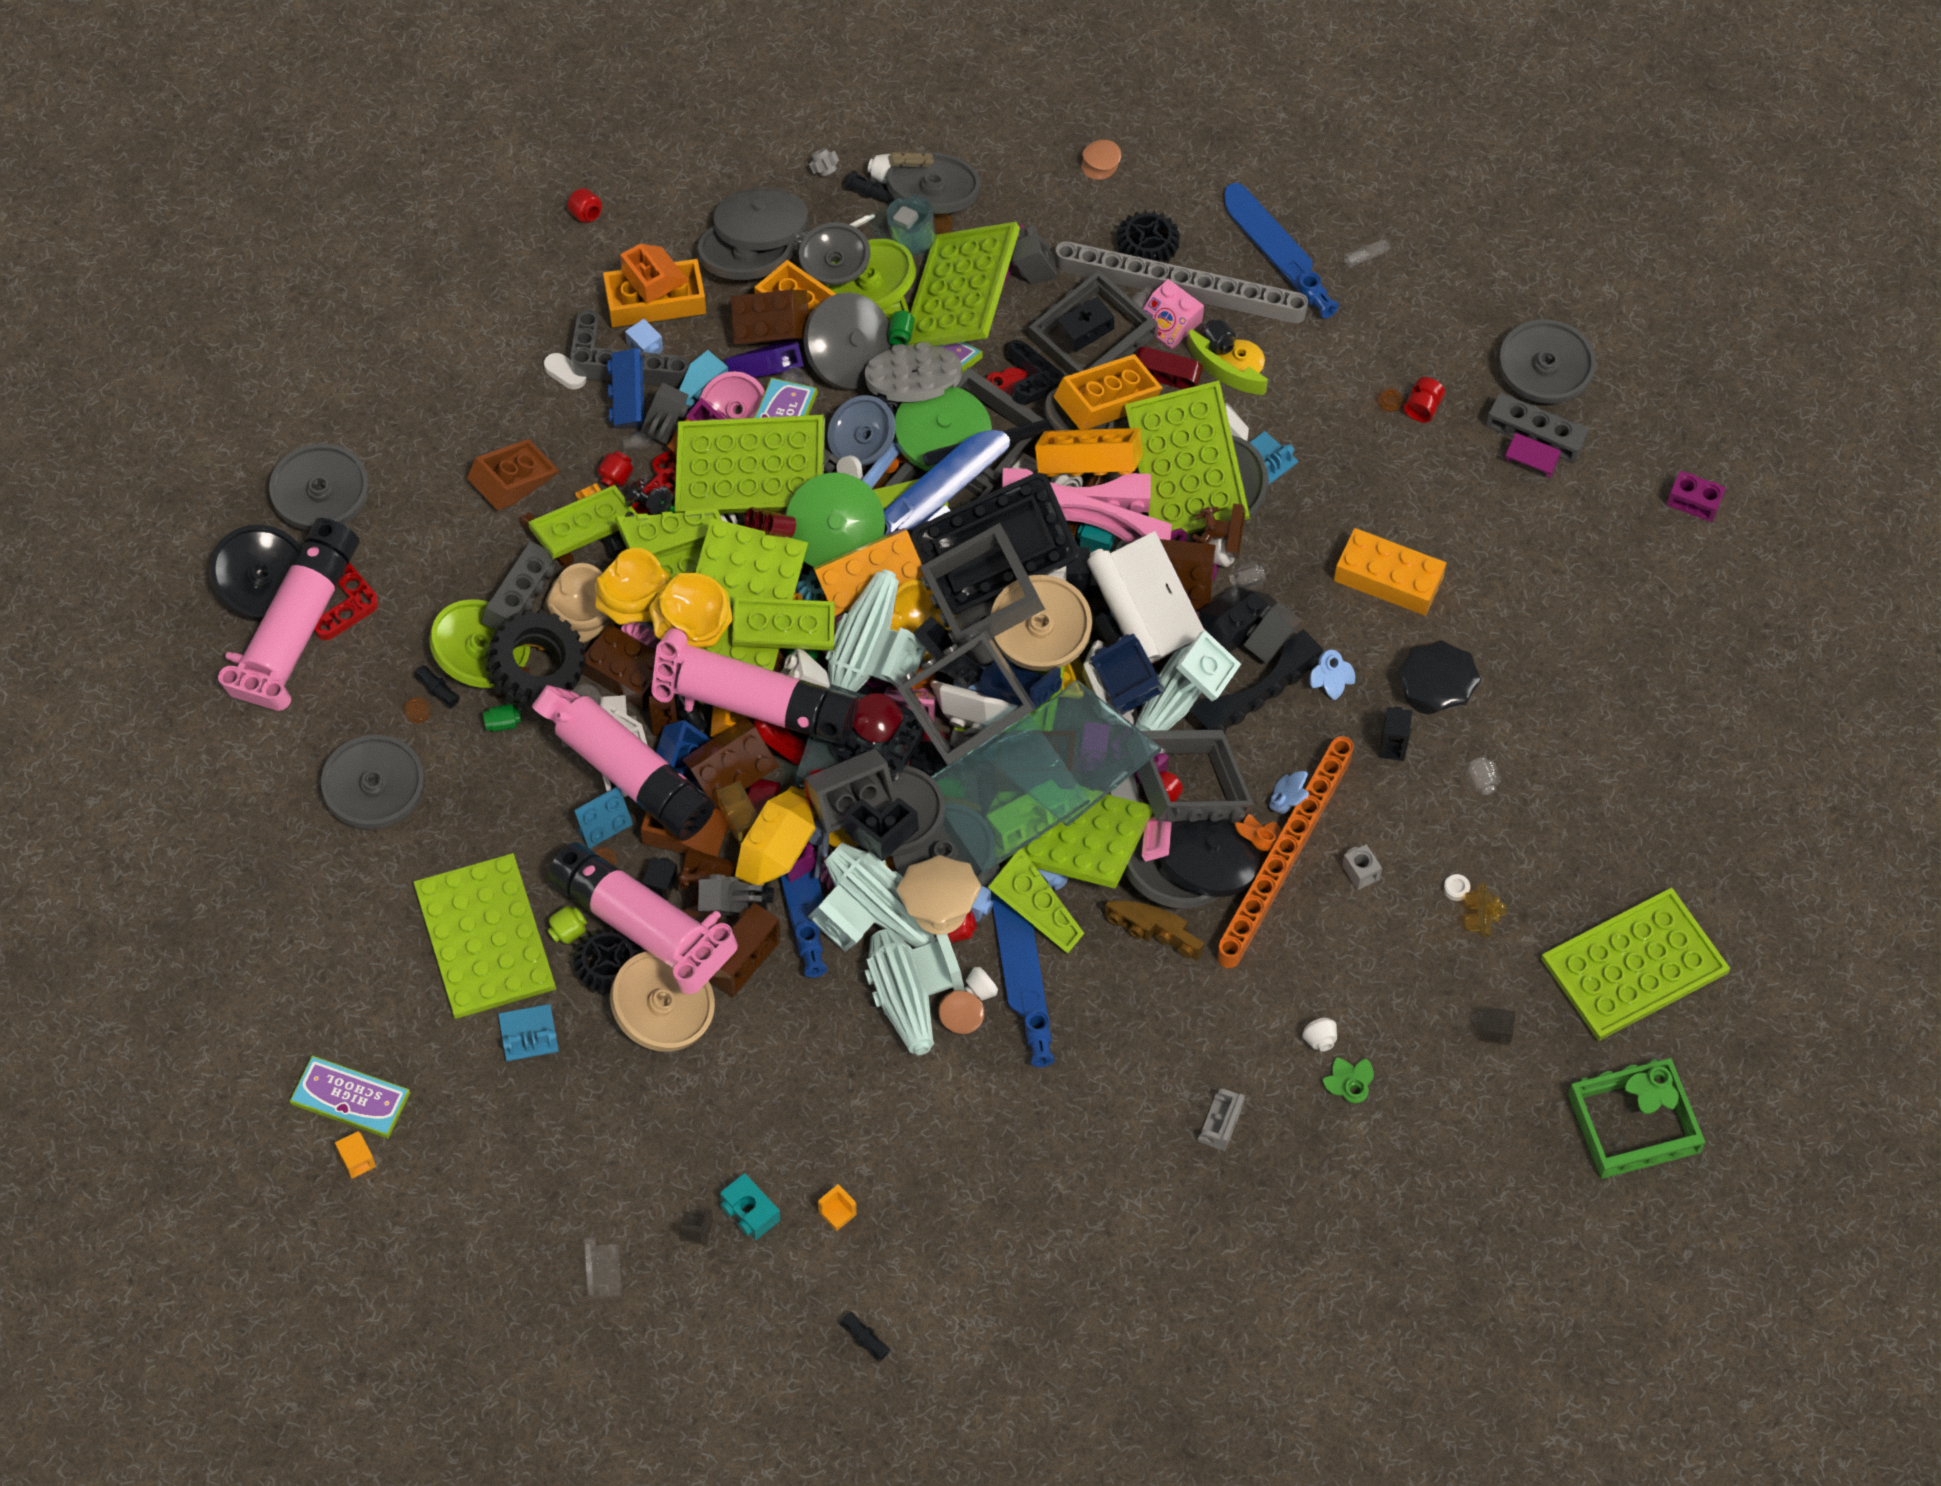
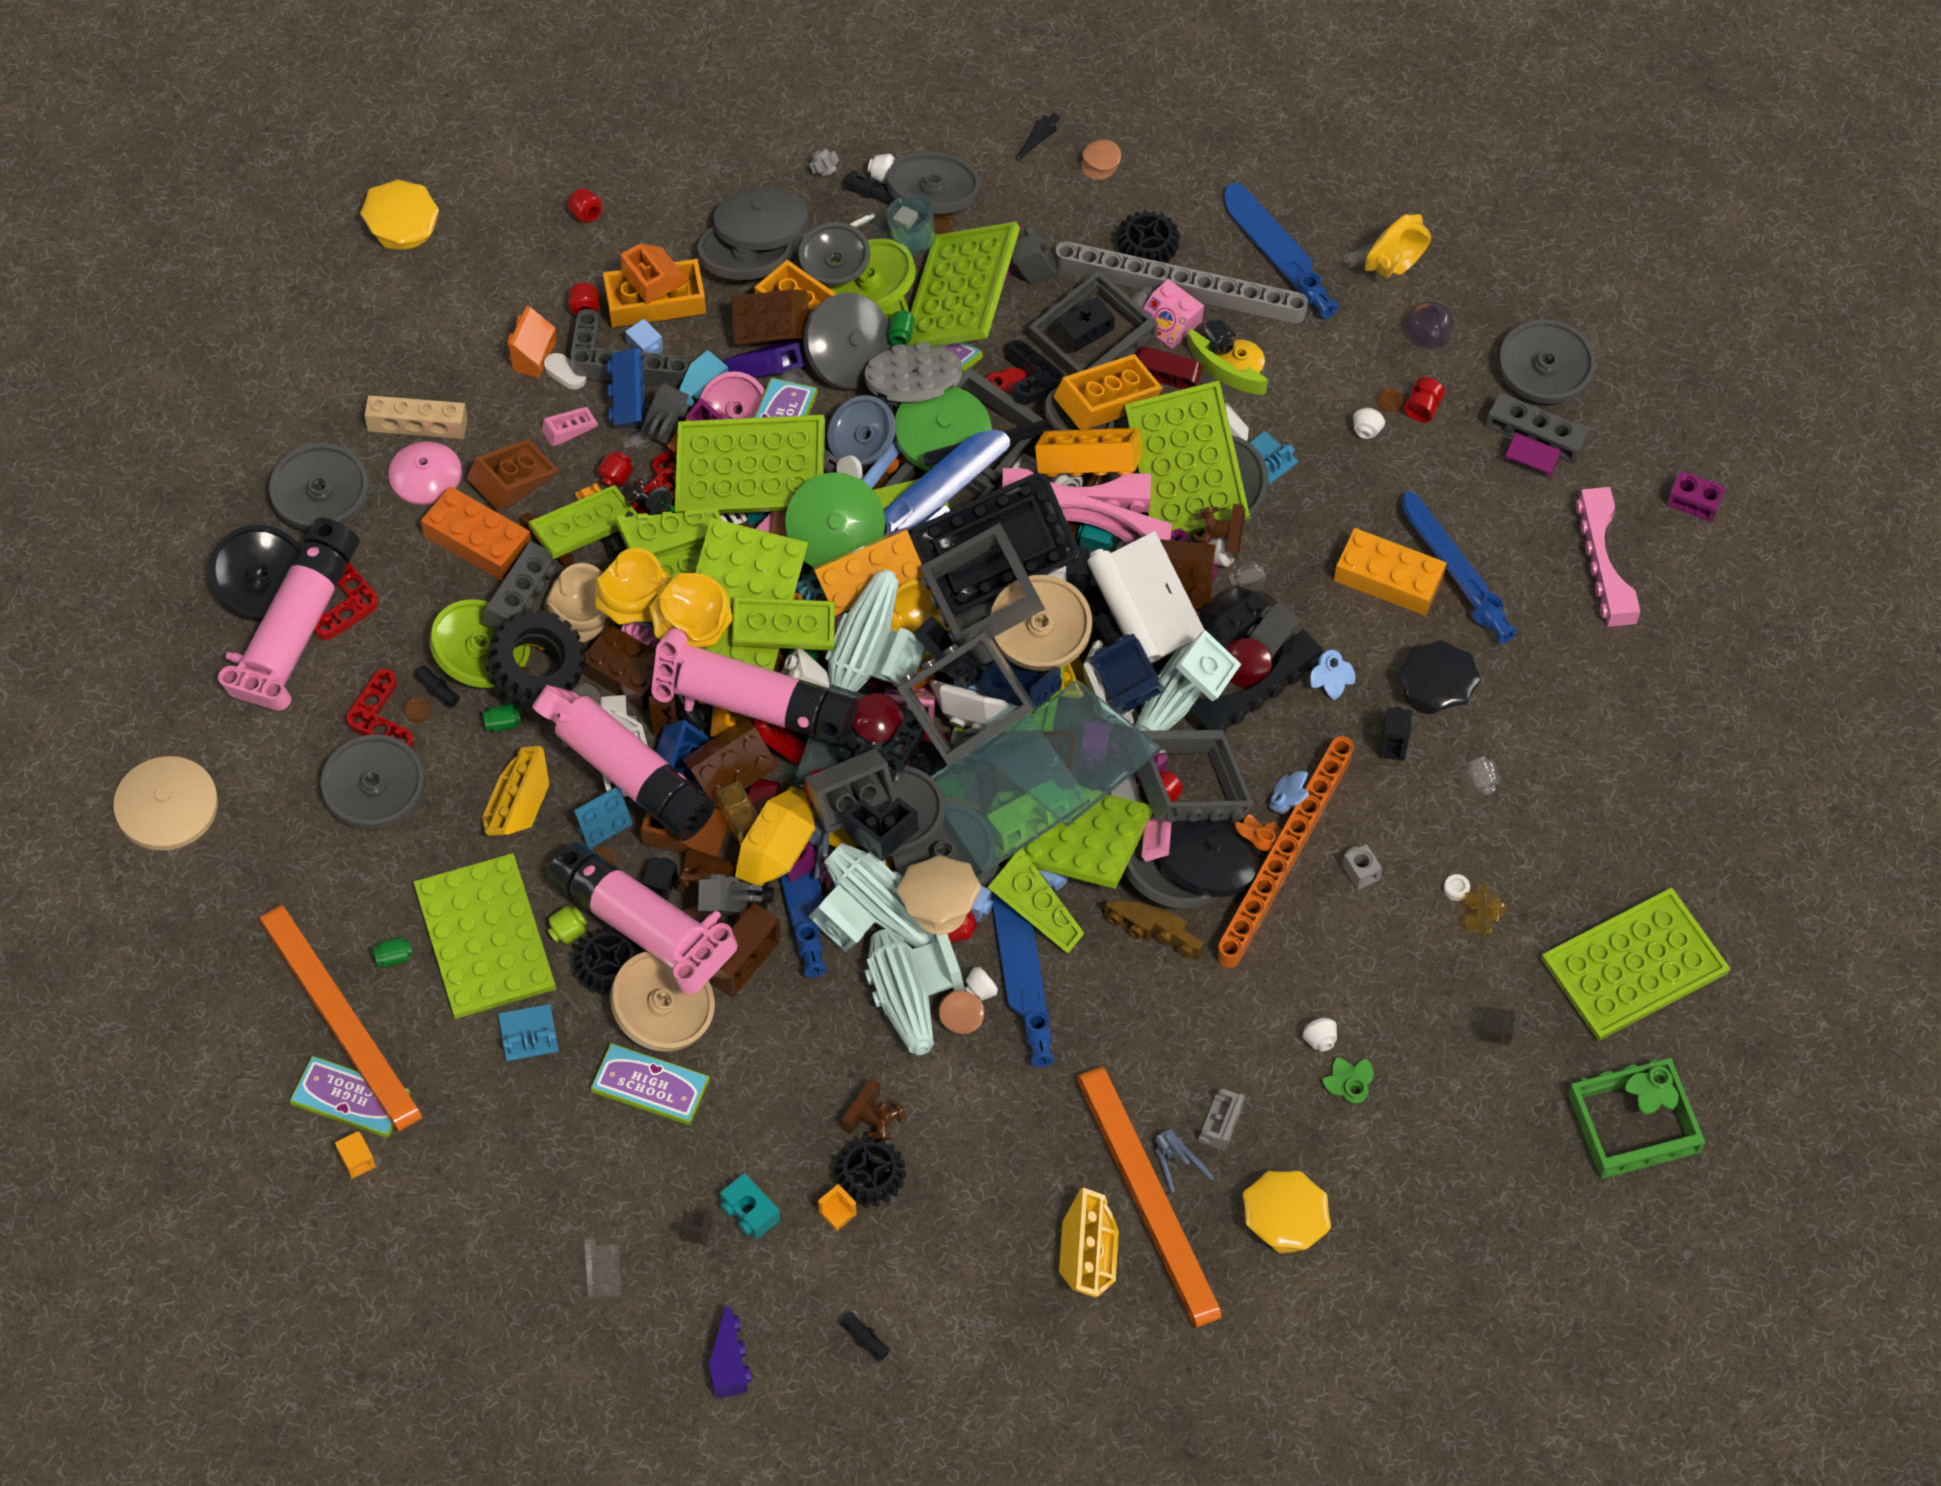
dark red beam [745,507,796,538] -> none
dark tan axle [889,152,934,167] -> none
none -> tan dish [113,756,218,850]
none -> orange beam [259,904,422,1132]
none -> red beam [347,669,414,748]
none -> yellow piece [360,179,439,250]
none -> tan brick [365,395,467,439]
none -> green brick [373,936,413,968]
none -> bright pink dish [388,441,462,505]
none -> orange brick [421,486,531,581]
none -> yellow wedge [482,746,549,836]
none -> orange slope [507,306,557,378]
none -> bright pink slope [542,407,598,446]
none -> red head [568,282,600,316]
none -> tile [591,1043,710,1126]
none -> dark purple slope [709,1306,752,1399]
none -> black gear [834,1136,906,1208]
none -> reddish brown piece [842,1078,906,1143]
none -> black piece [1016,113,1060,161]
none -> yellow wedge [1059,1188,1119,1298]
none -> orange beam [1077,1066,1222,1328]
none -> sand blue plant [1155,1130,1214,1193]
none -> dark red dish [1226,638,1272,688]
none -> yellow piece [1243,1171,1331,1254]
none -> white cone [1353,408,1385,439]
none -> yellow piece [1365,214,1431,279]
none -> blue piece [1401,491,1517,644]
none -> cylinder [1405,301,1453,350]
none -> bright pink arch [1576,487,1640,627]

